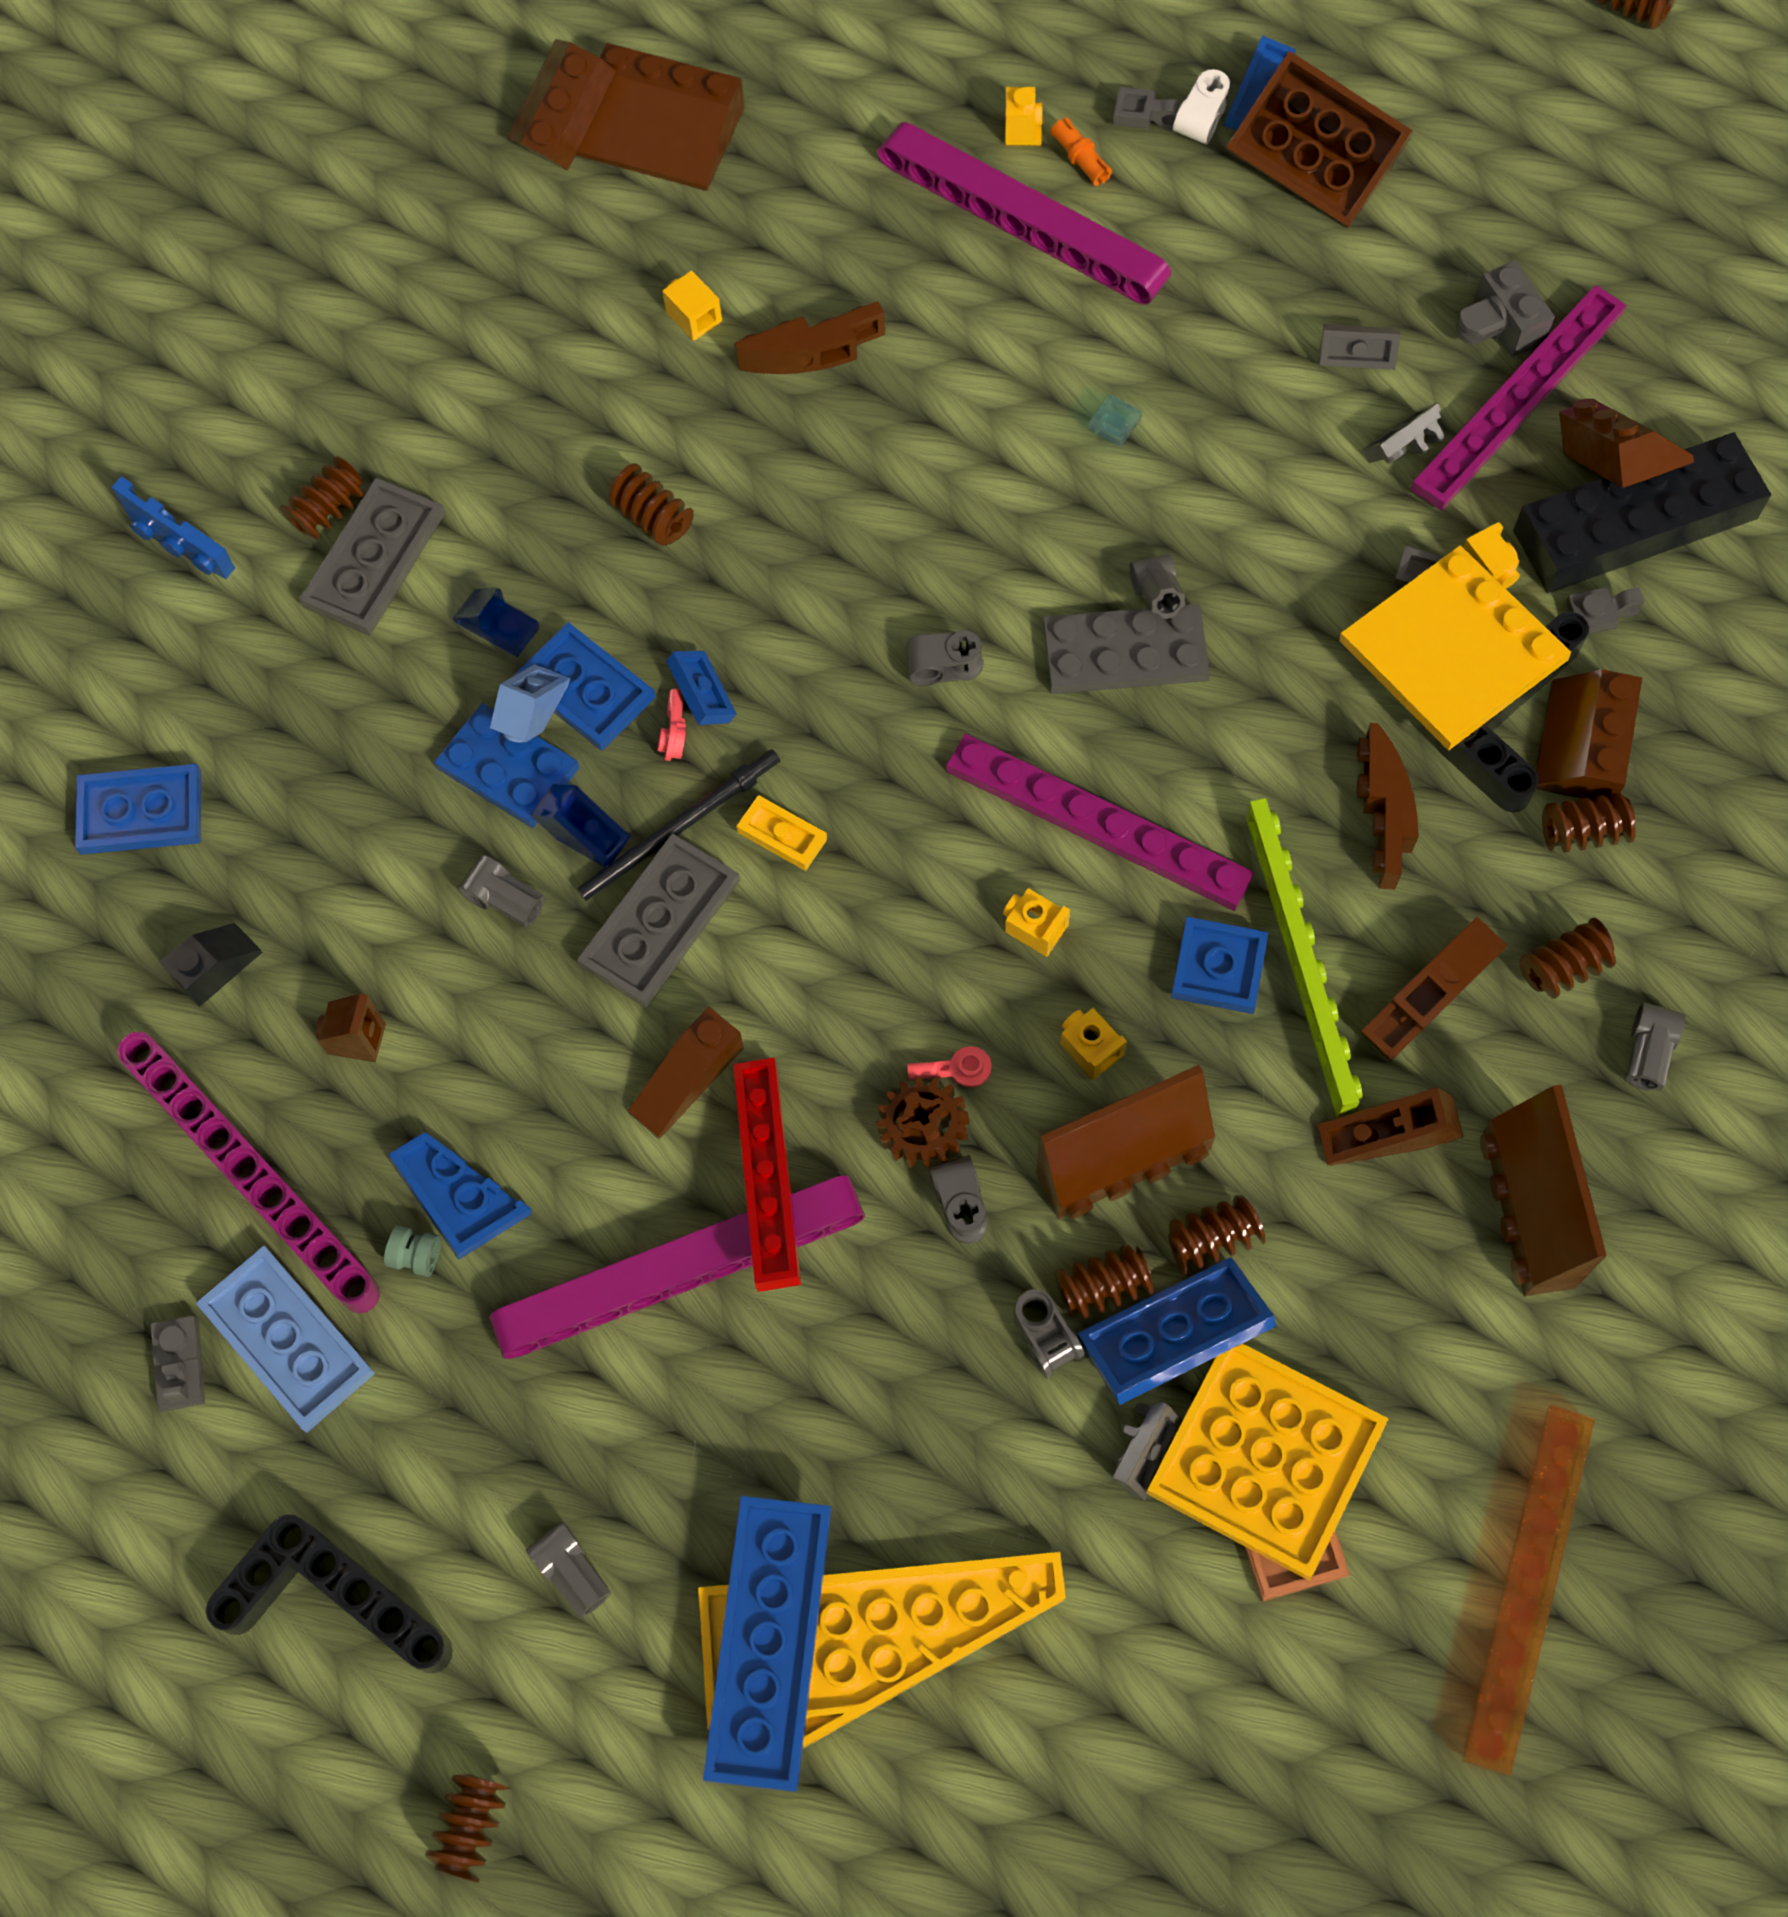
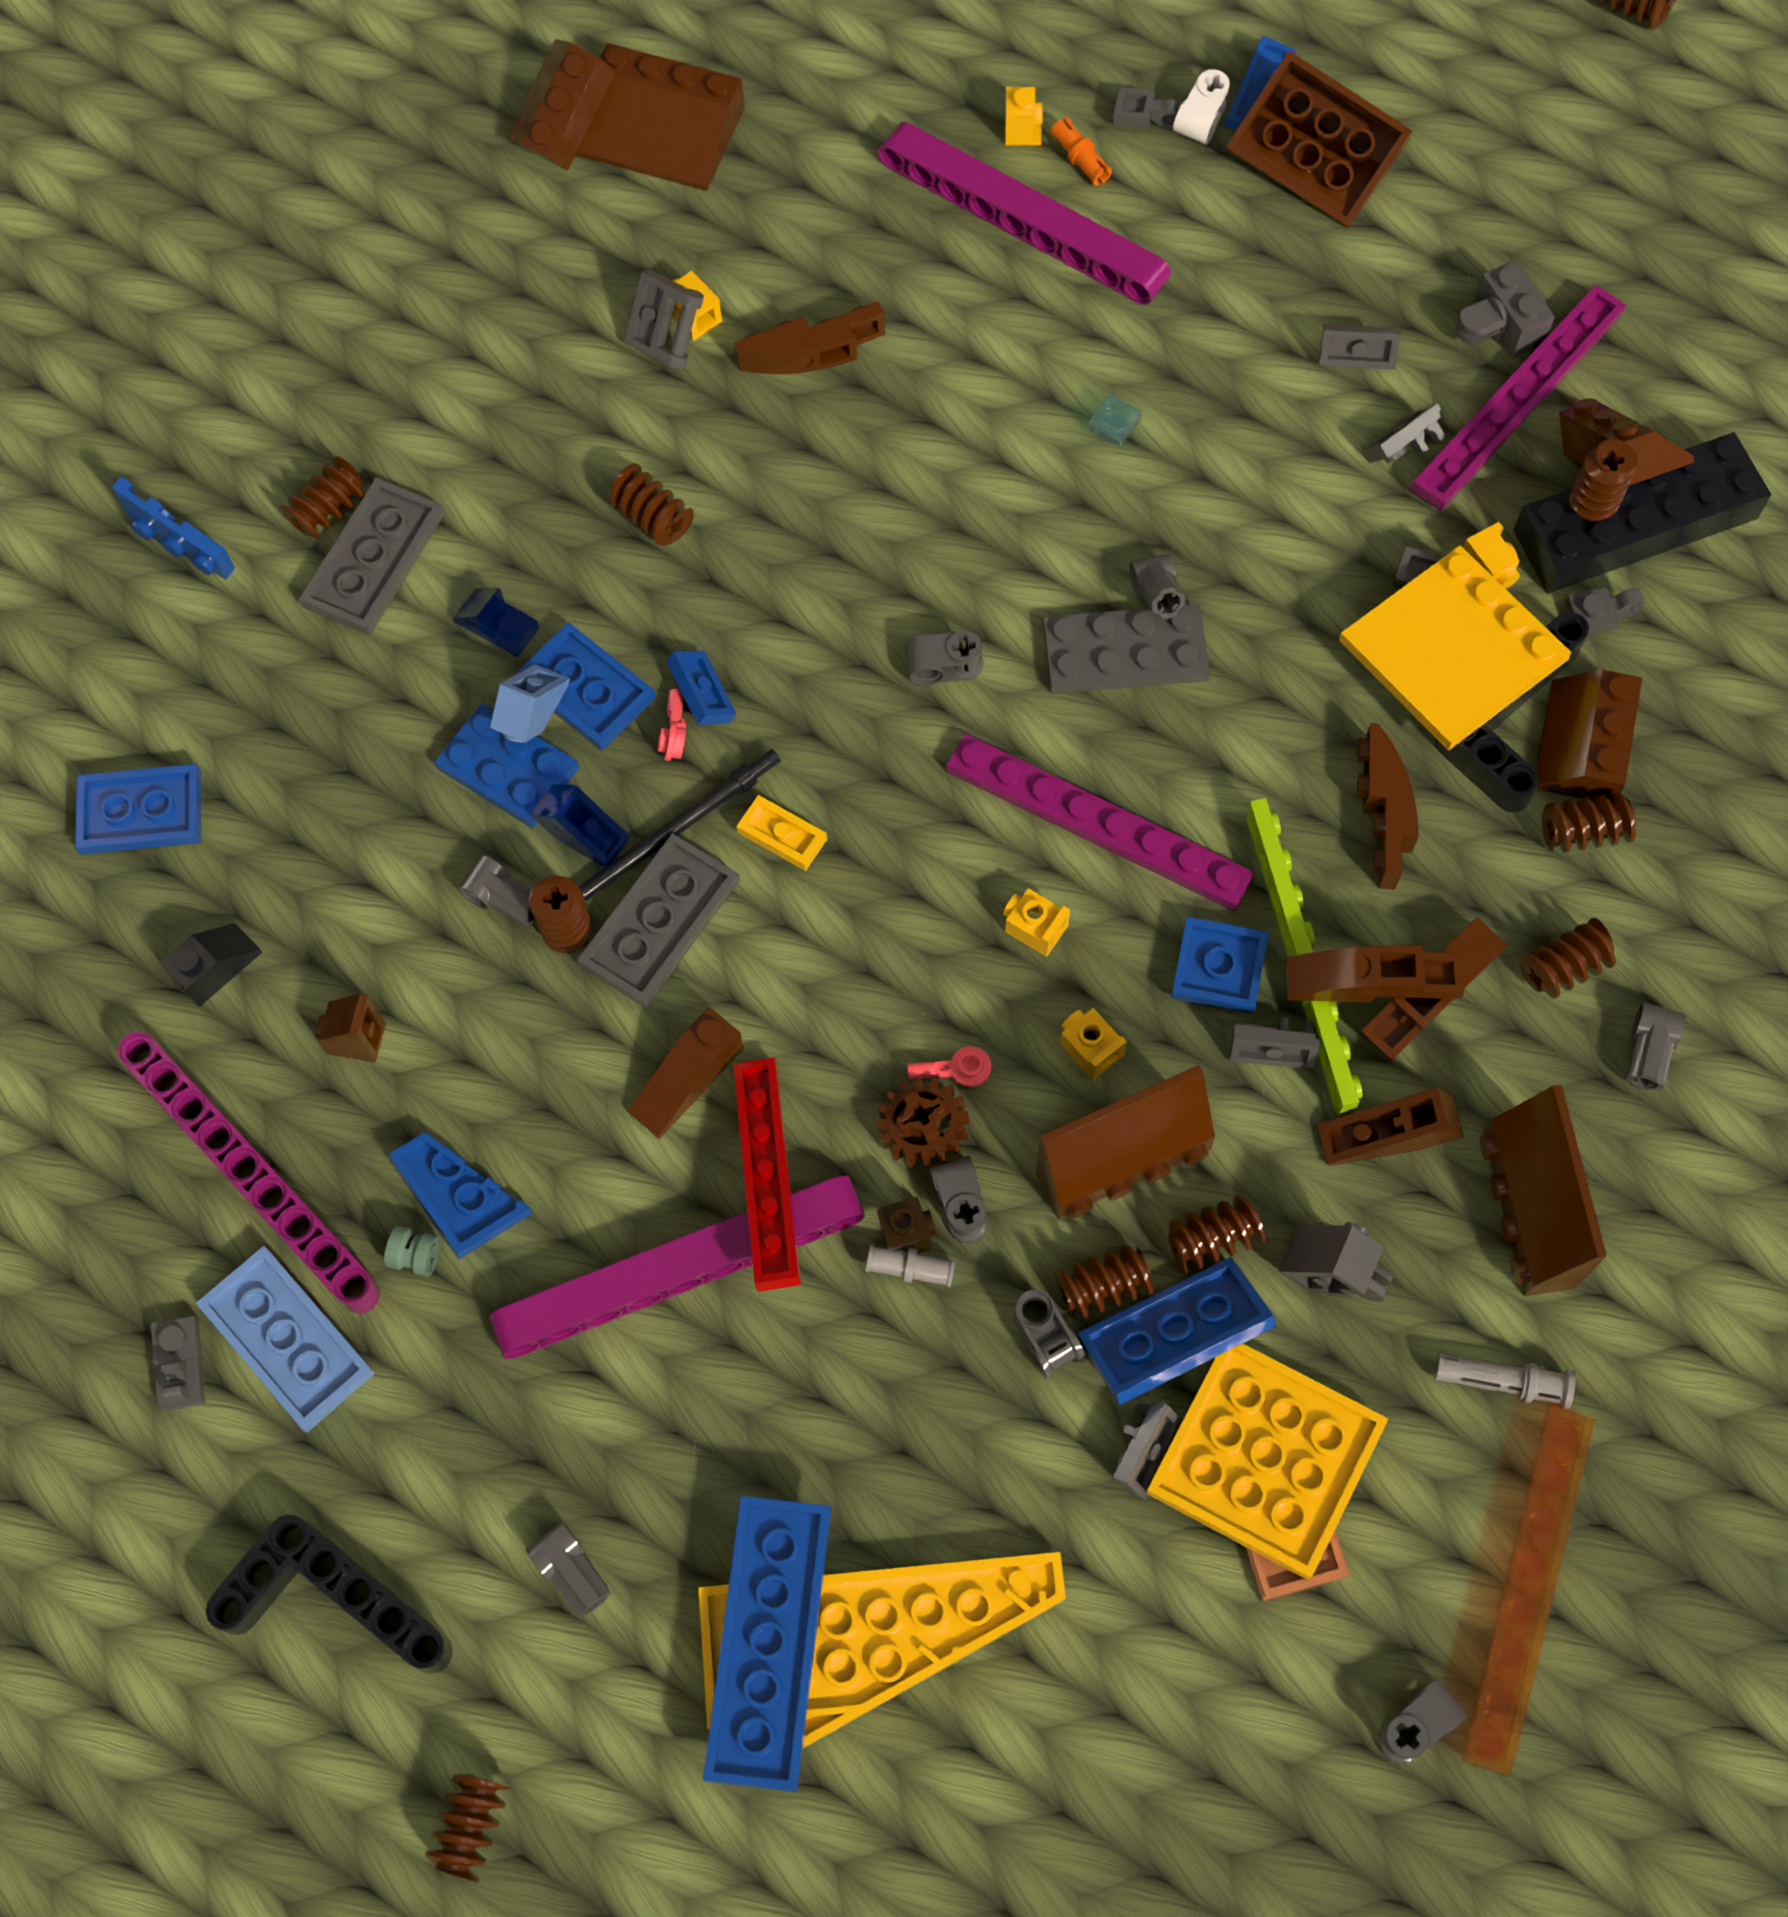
none -> reddish brown piece [529,875,593,953]
none -> dark grey plate [624,270,704,369]
none -> light grey pin [865,1244,956,1288]
none -> dark brown bracket [877,1196,936,1254]
none -> dark grey plate [1229,1018,1320,1069]
none -> dark grey brick [1278,1222,1394,1302]
none -> reddish brown slope [1286,945,1464,1003]
none -> dark grey piece [1379,1677,1469,1764]
none -> light grey pin [1435,1352,1576,1410]
none -> reddish brown piece [1569,438,1638,521]

